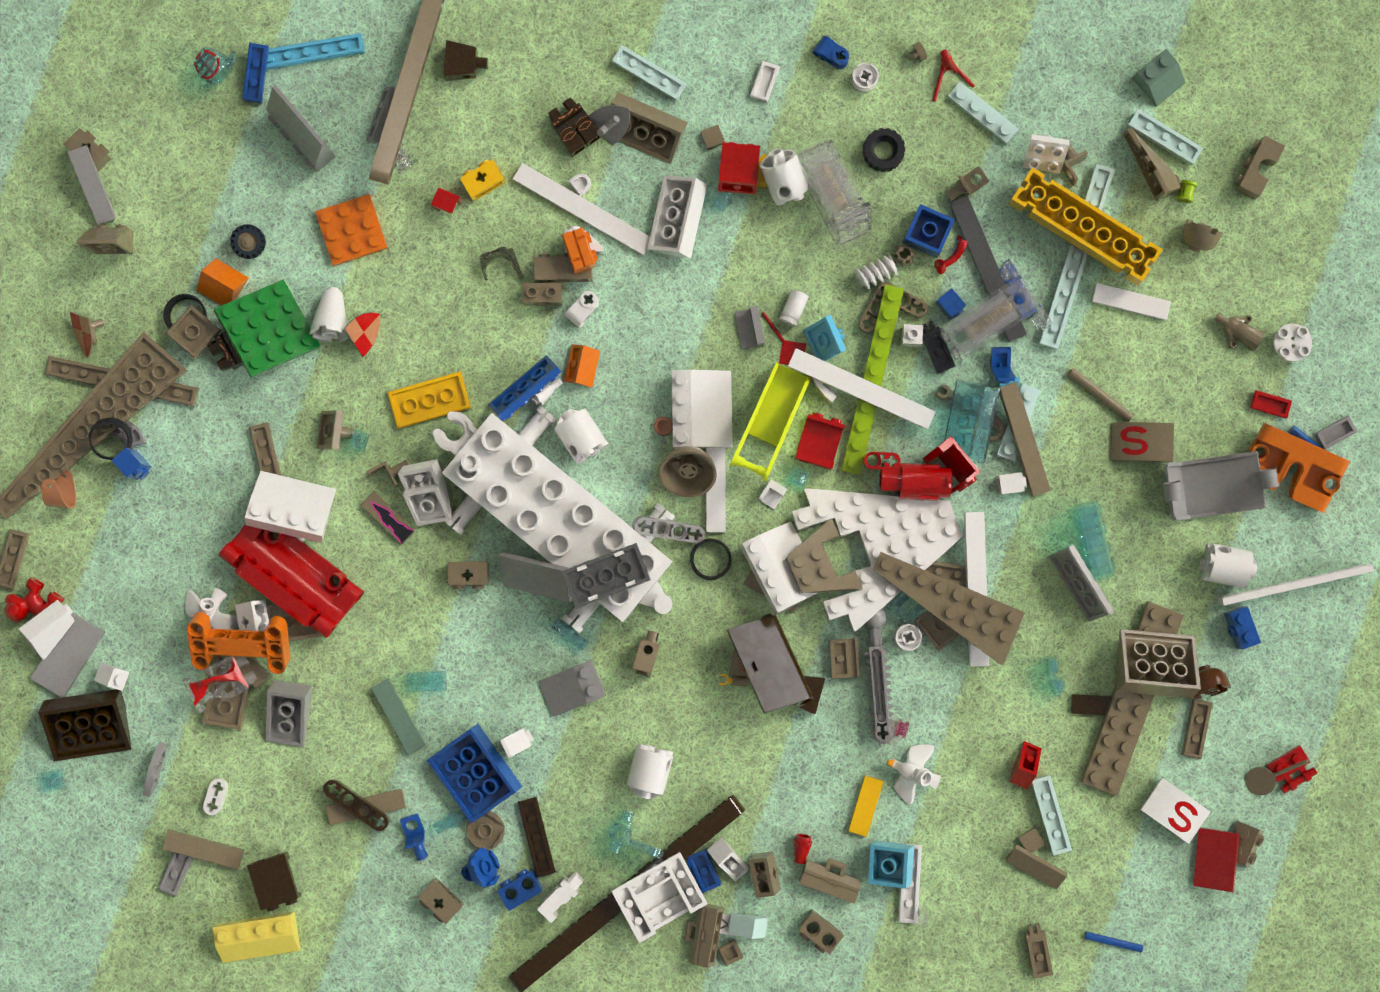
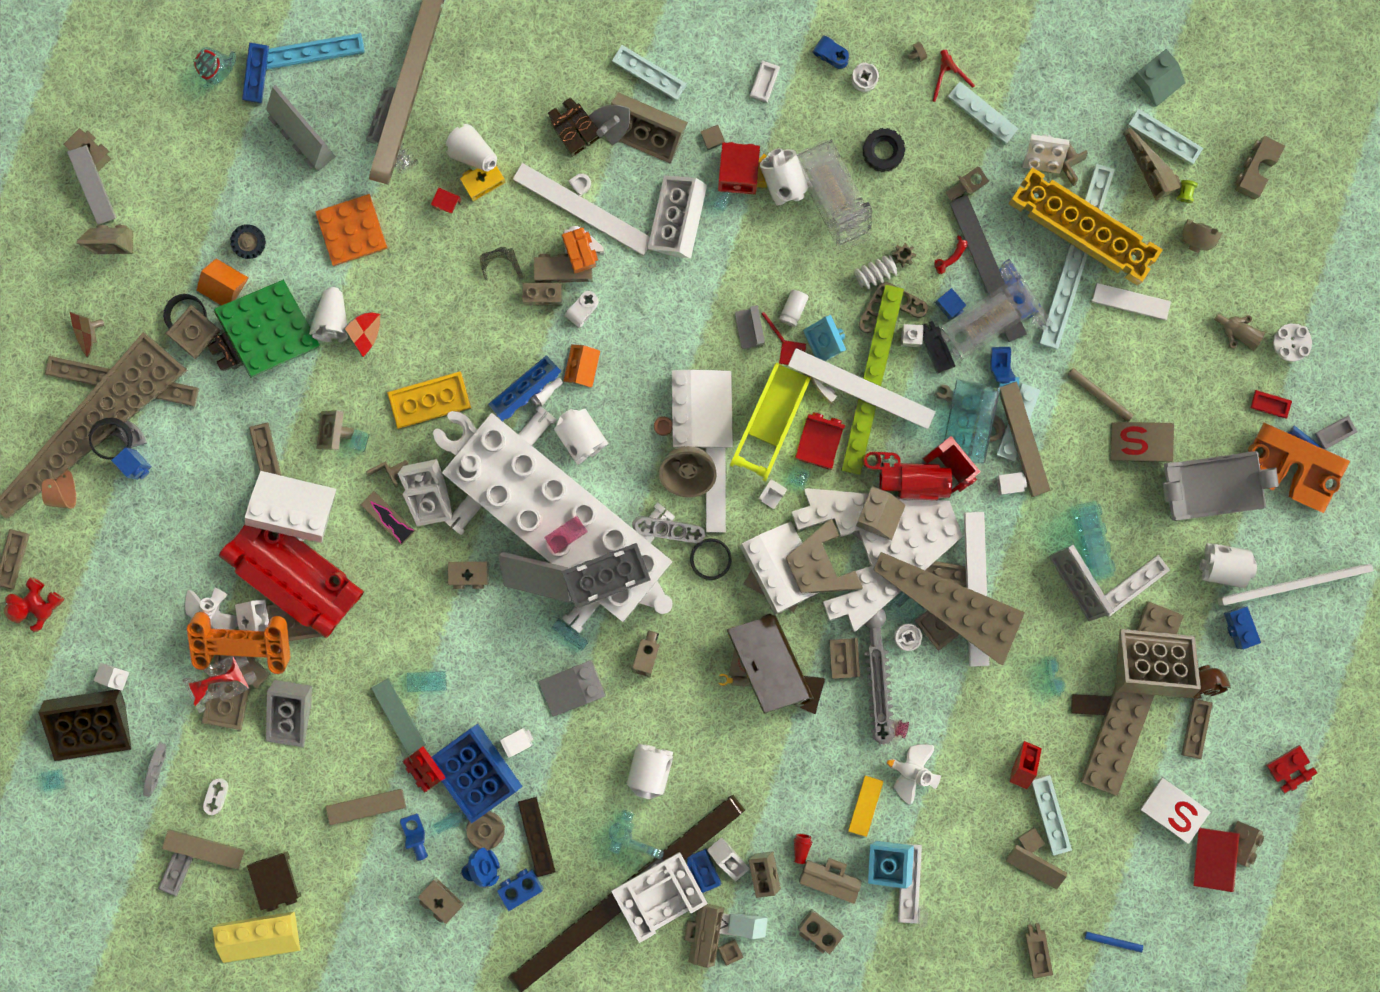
white slope [19,600,75,660] -> none
light grey tile [30,612,105,698] -> none
dark brown beam [323,779,390,831] -> none
dark brown torso [444,40,488,81] -> none
white hips [537,871,584,923] -> none
blue brick [902,204,955,258] -> none
dark tan piece [1246,760,1309,795] -> none
none -> red plate [402,746,446,793]
none -> white cone [446,124,497,171]
none -> clear pink tile [544,516,588,554]
none -> dark tan slope [856,486,906,541]
none -> white tile [1105,555,1170,616]

